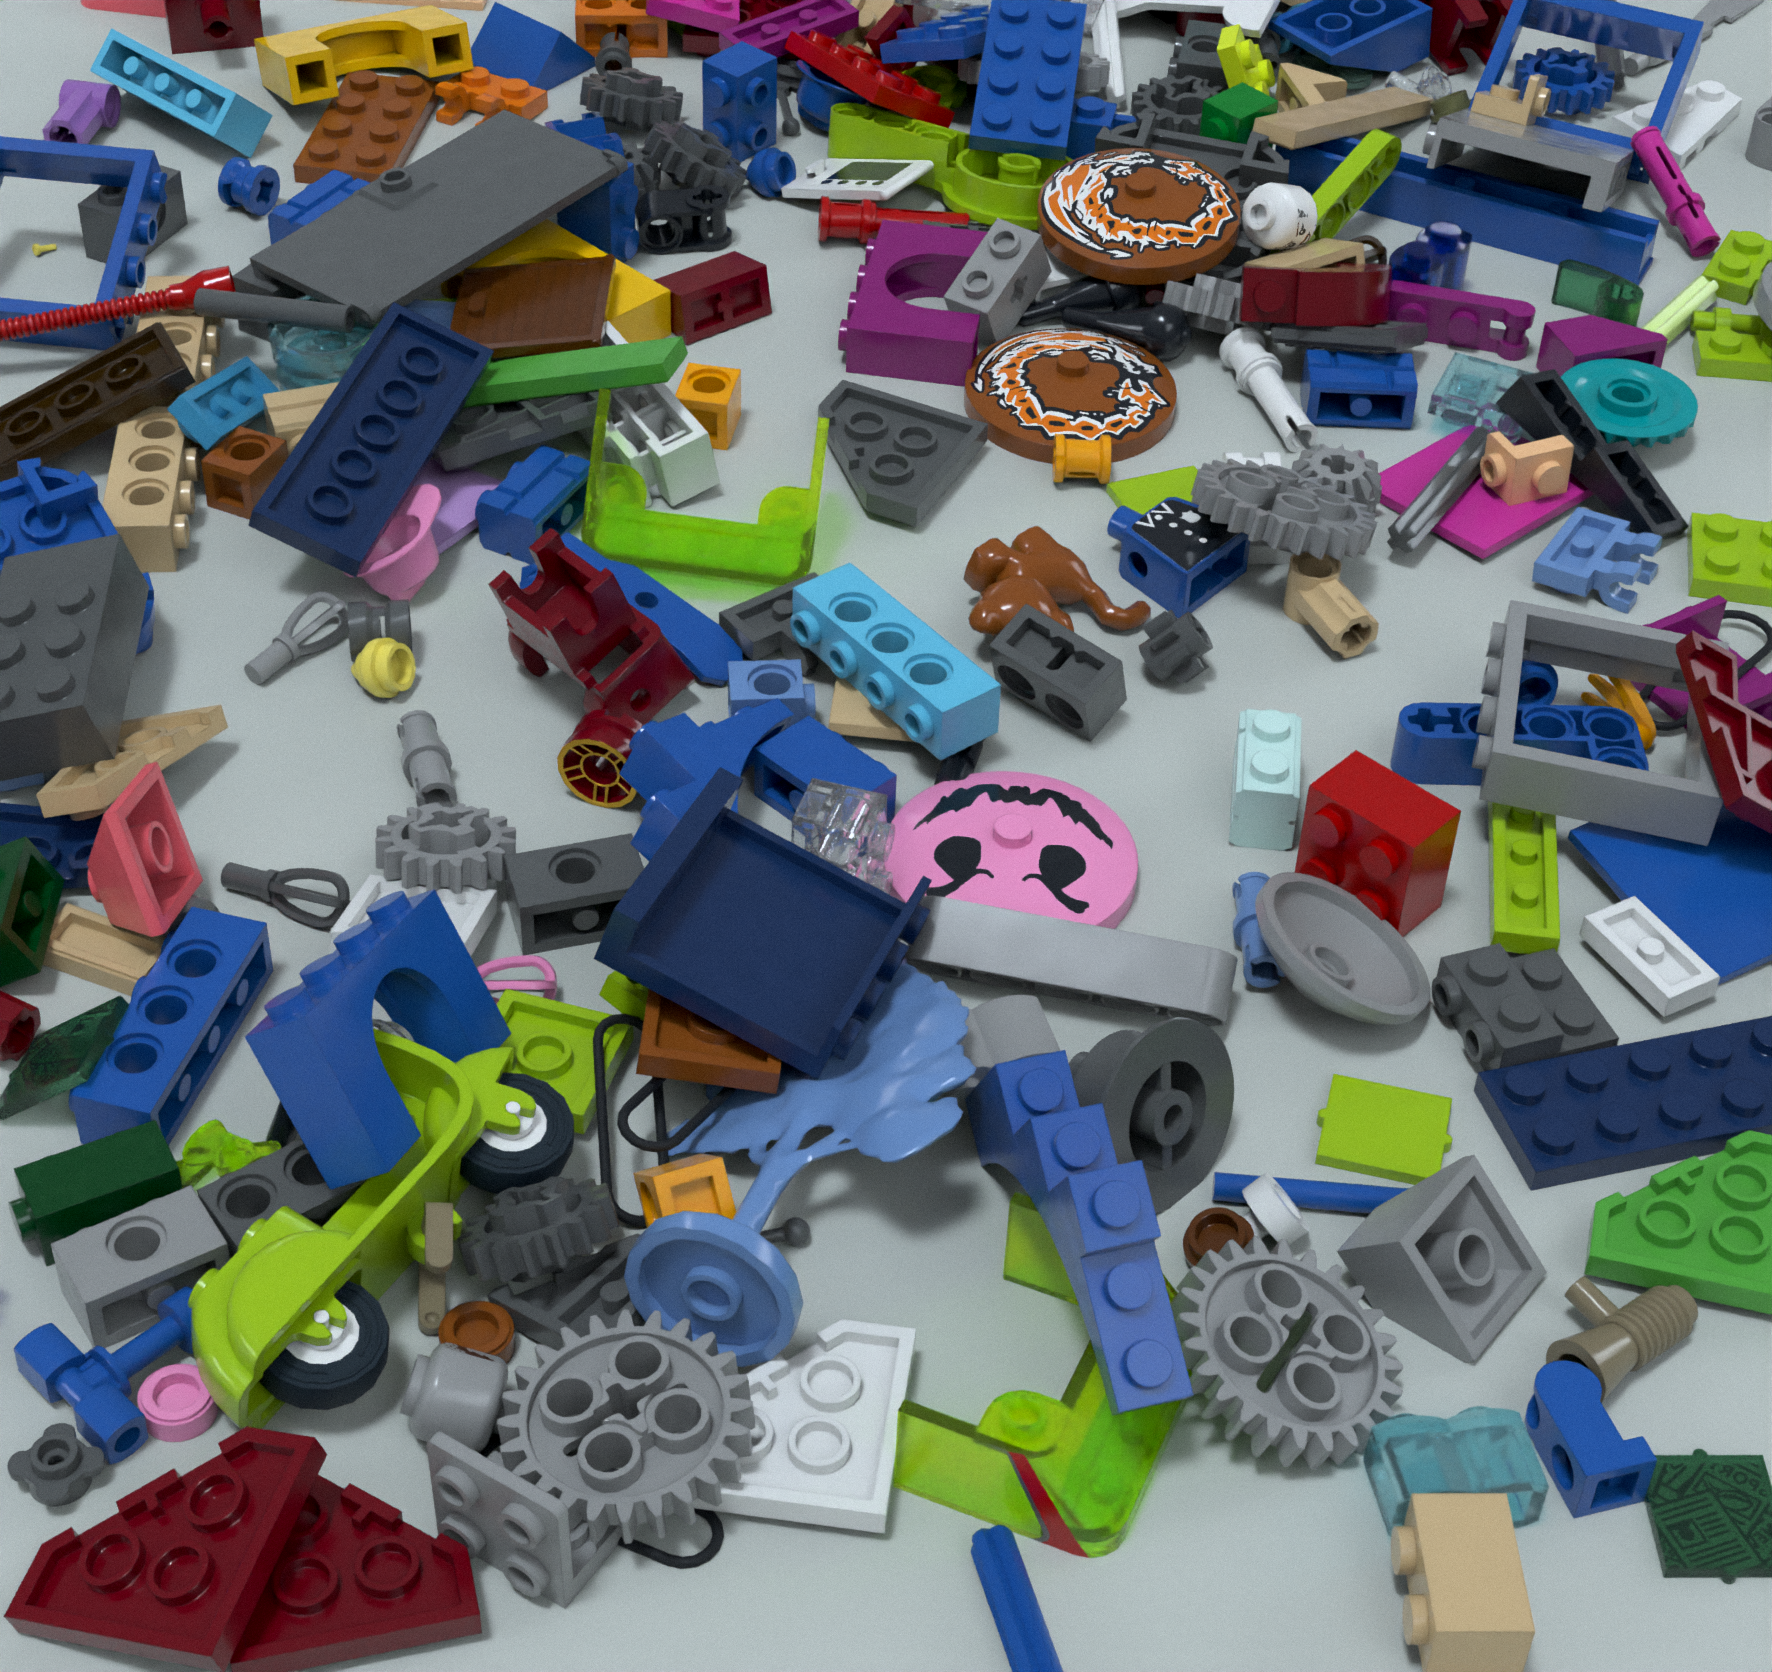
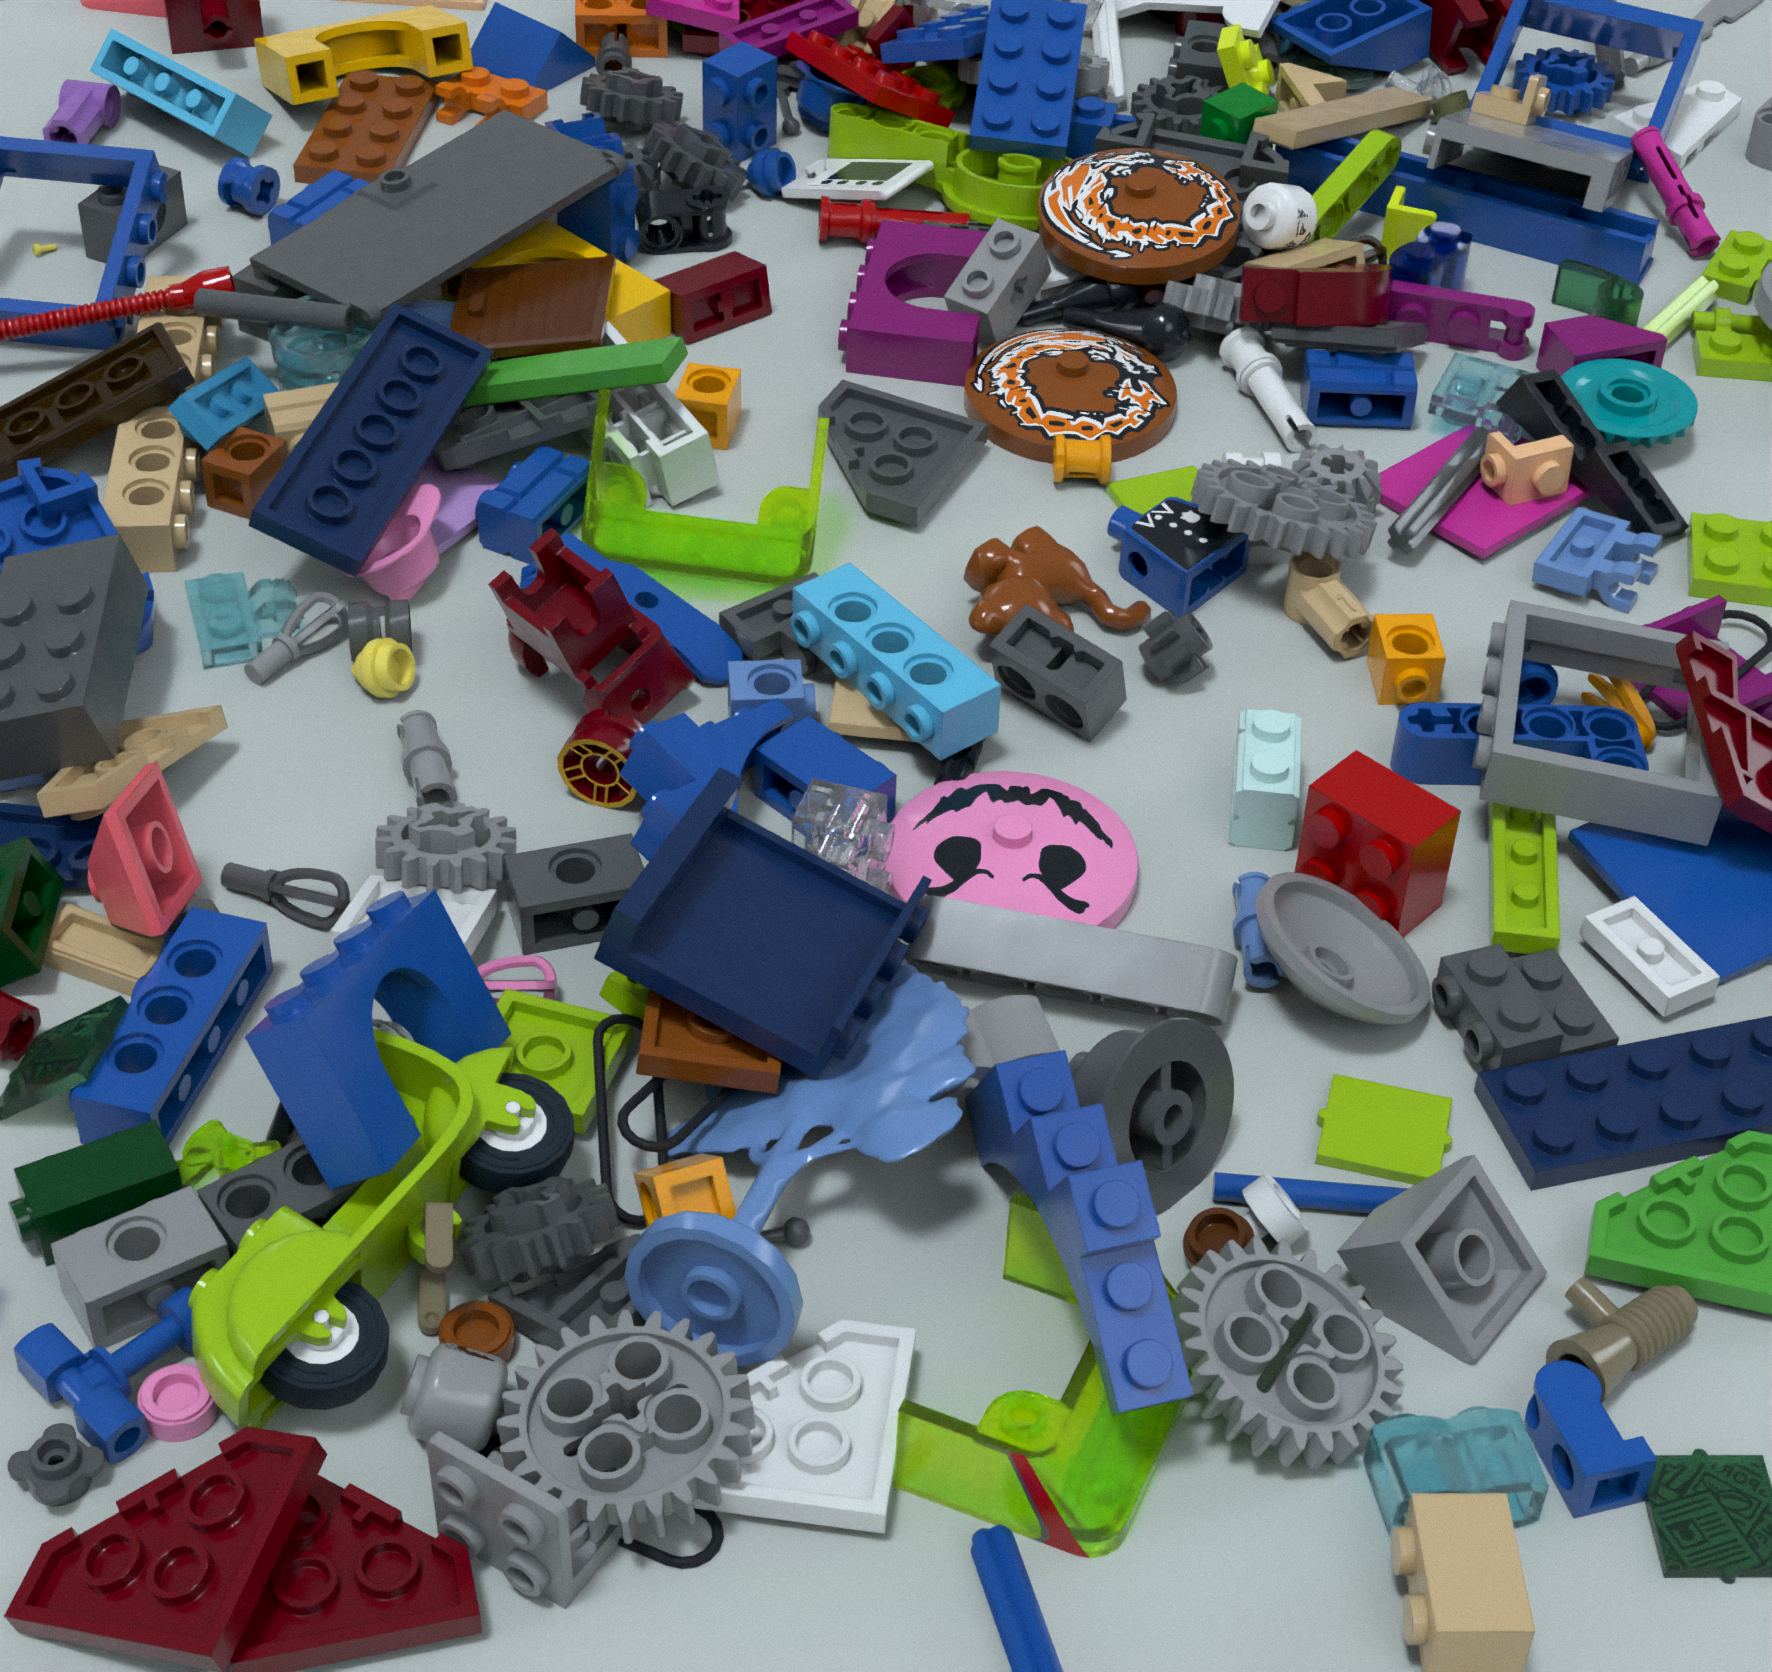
none -> clear light blue hinge [185,571,304,670]
none -> light orange brick [1366,614,1446,705]
none -> neon yellow panel [1381,185,1439,269]

